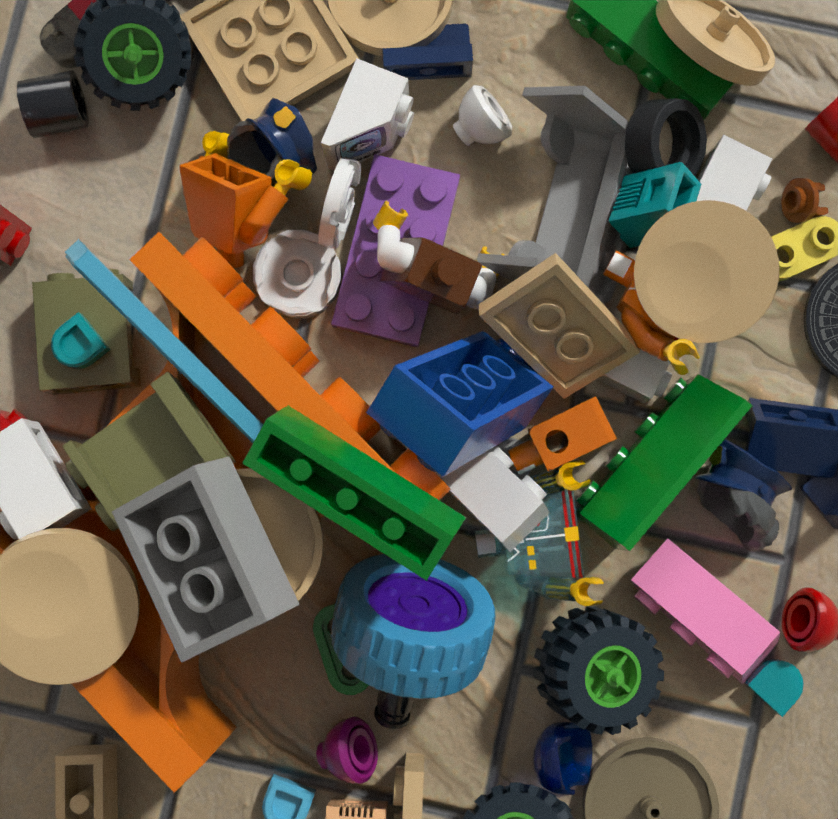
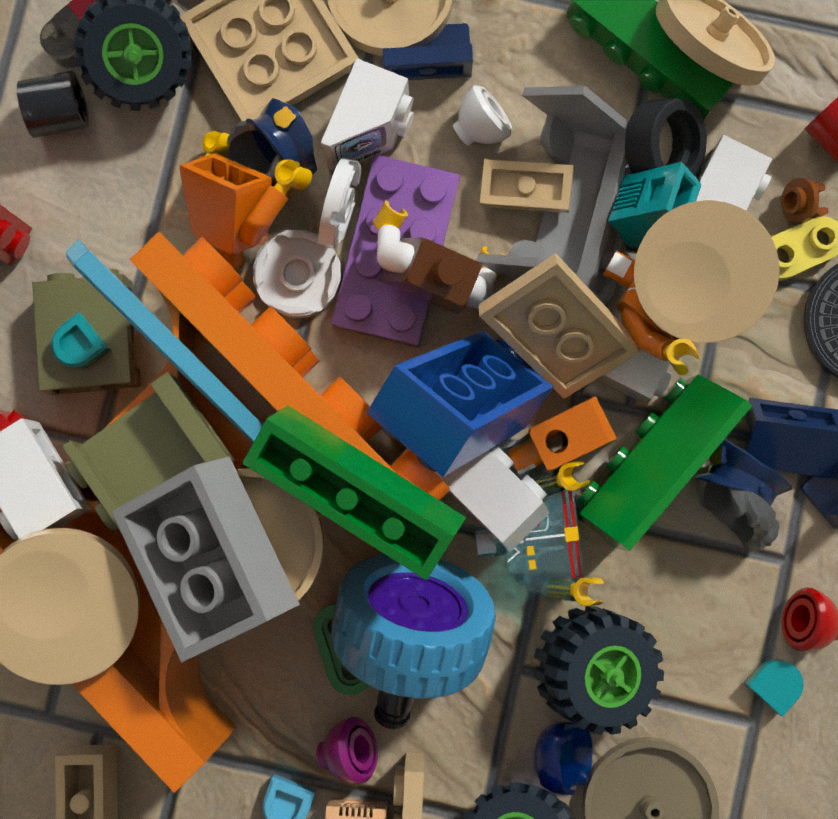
bright pink wedge [631,538,780,684] -> none
none -> tan plate [480,159,574,213]

